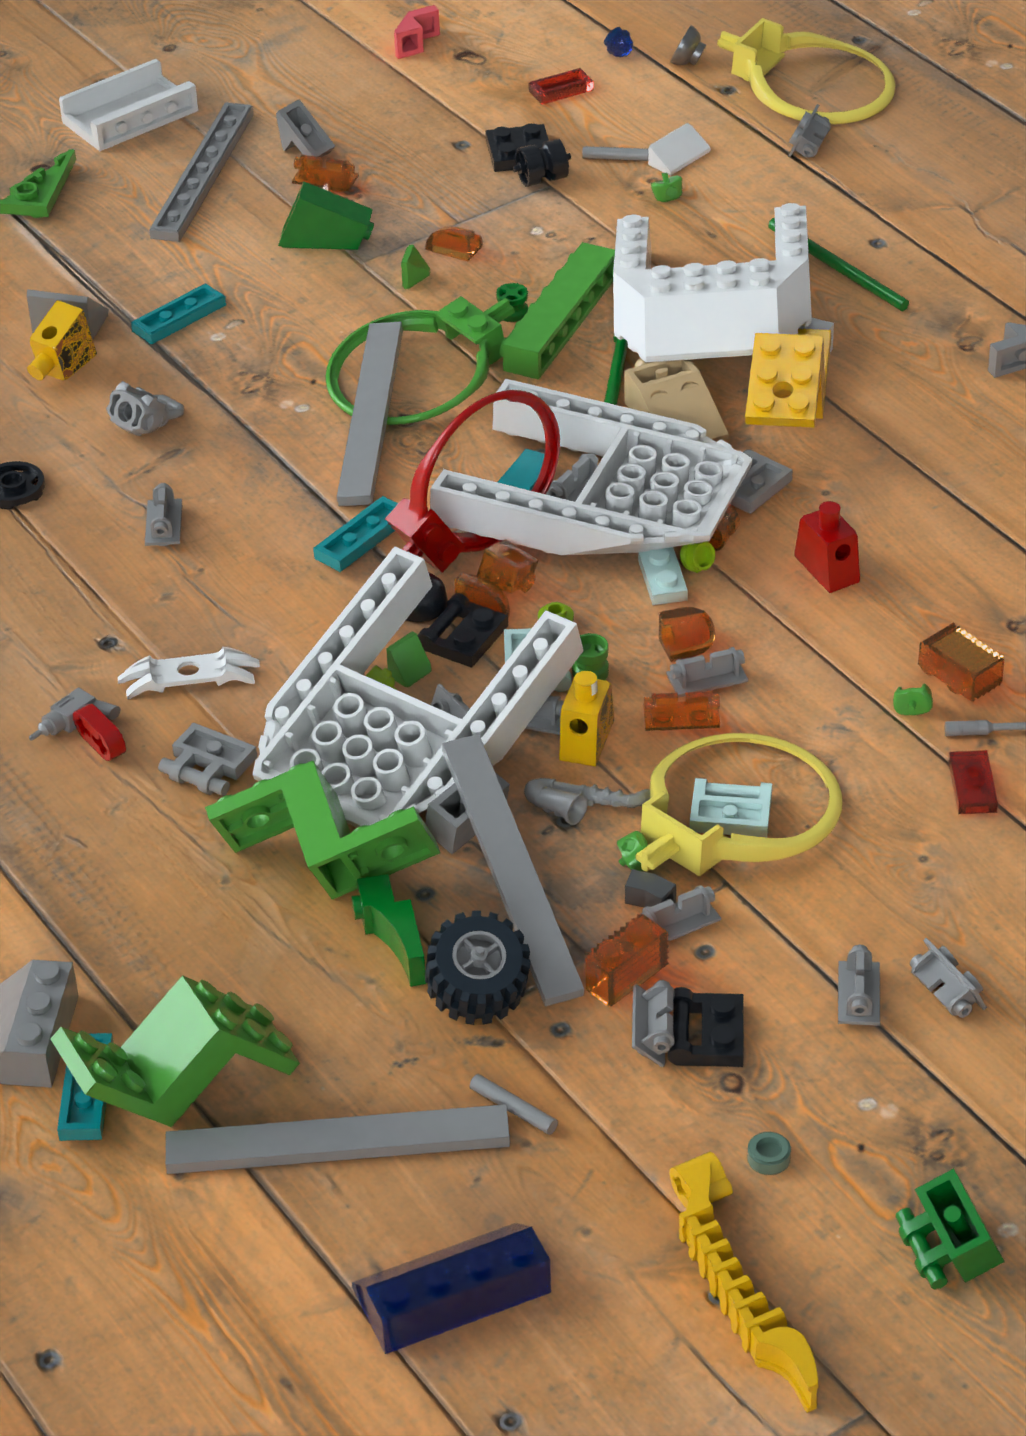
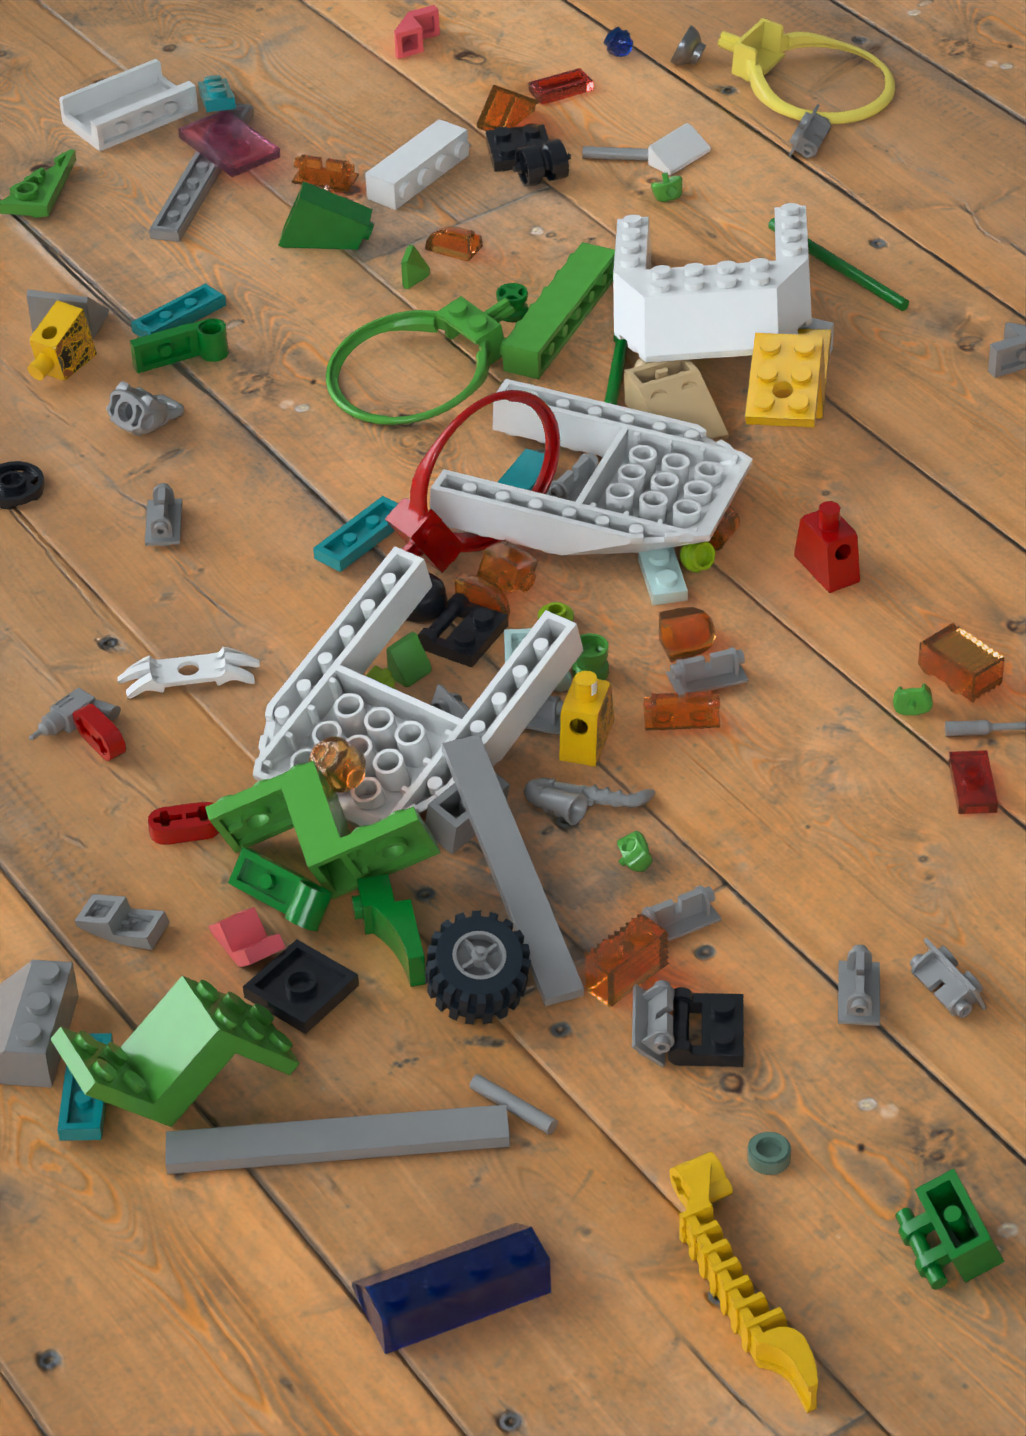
light grey plate [158,722,257,796] -> none
light grey slope [276,99,335,164] -> none
light grey tile [337,322,403,506] -> none
dark grey piece [625,869,676,908] -> none
light yellow brick [636,733,843,877] -> none
light aqua plate [689,778,773,838] -> none
light grey plate [730,449,793,514] -> none
none -> light grey slope [75,894,170,950]
none -> green plate [130,318,229,374]
none -> red beam [148,802,219,845]
none -> clear pink tile [178,110,280,177]
none -> teal plate [198,75,236,113]
none -> coral slope [208,907,286,967]
none -> green plate [228,847,333,931]
none -> black plate [243,939,359,1034]
none -> clear orange head [309,736,366,793]
none -> white brick [365,119,469,210]
none -> clear orange slope [477,84,541,131]

